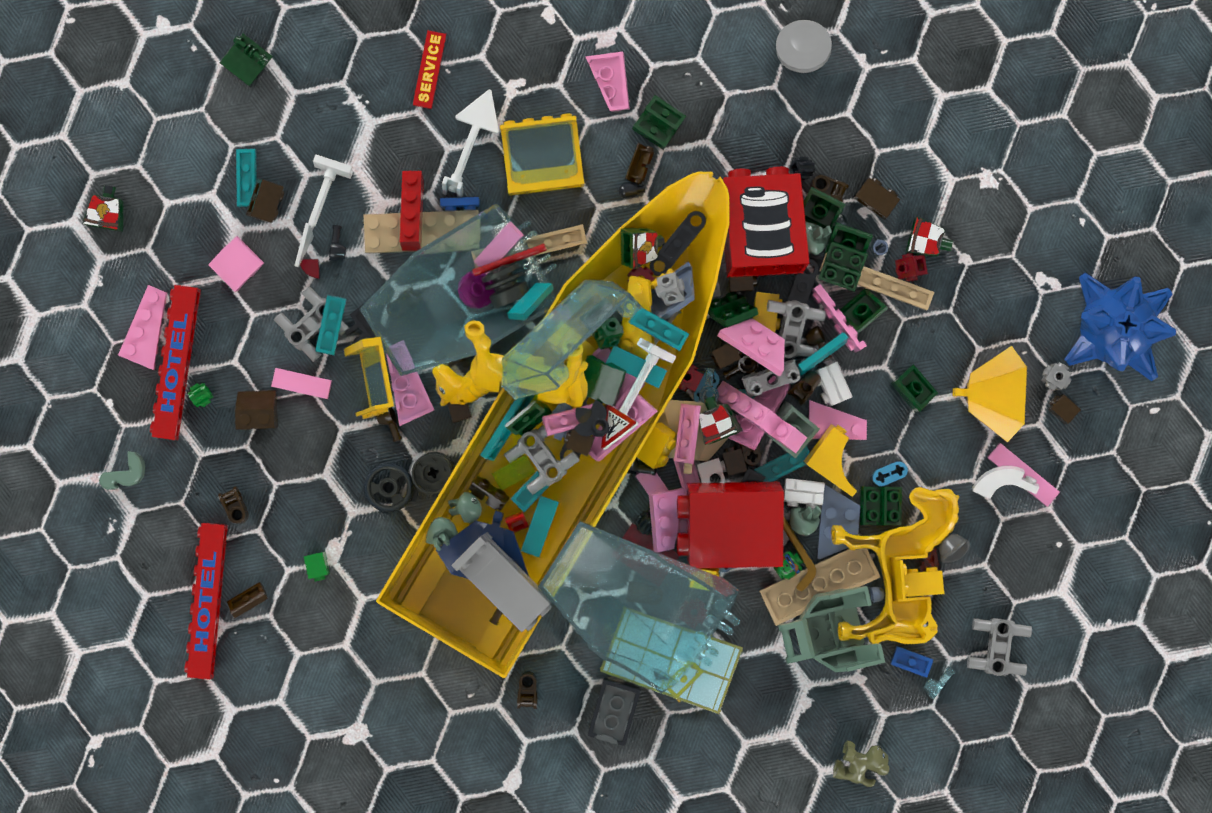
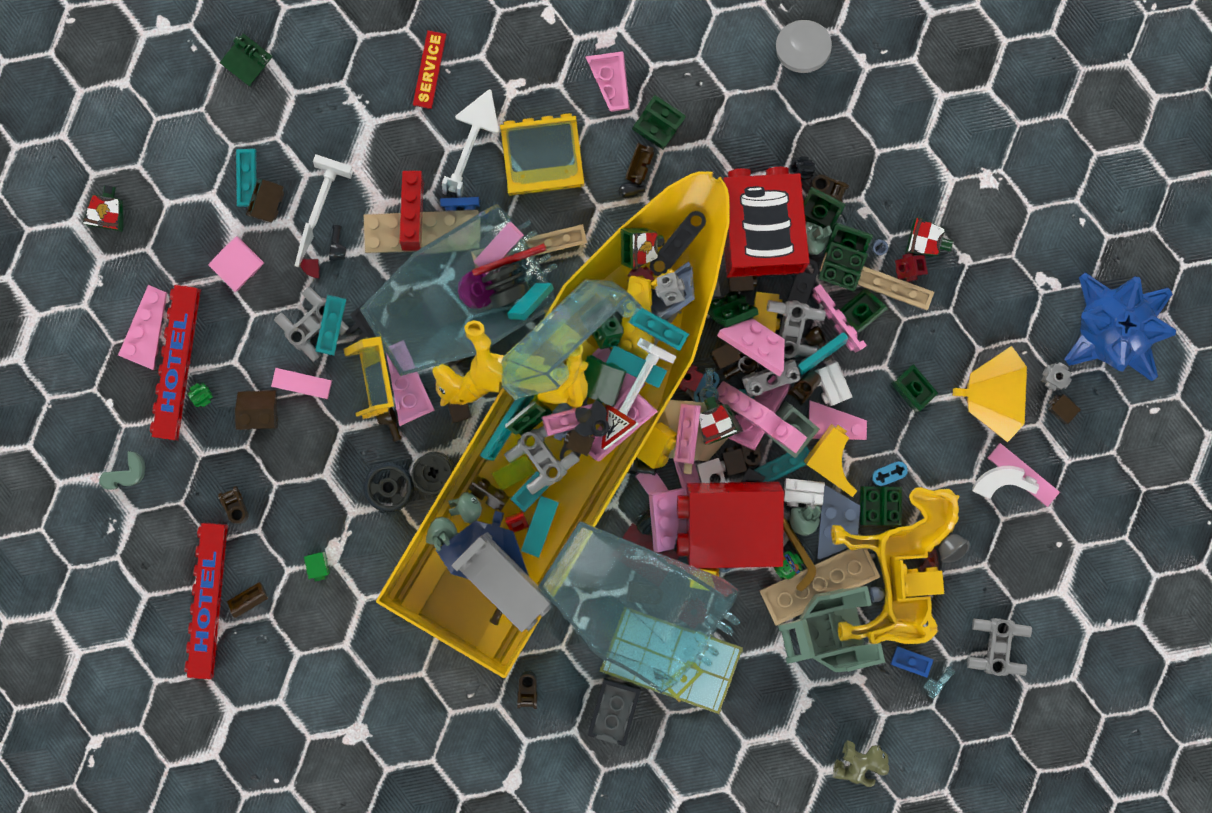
dark brown brick [854,178,900,220] -> none

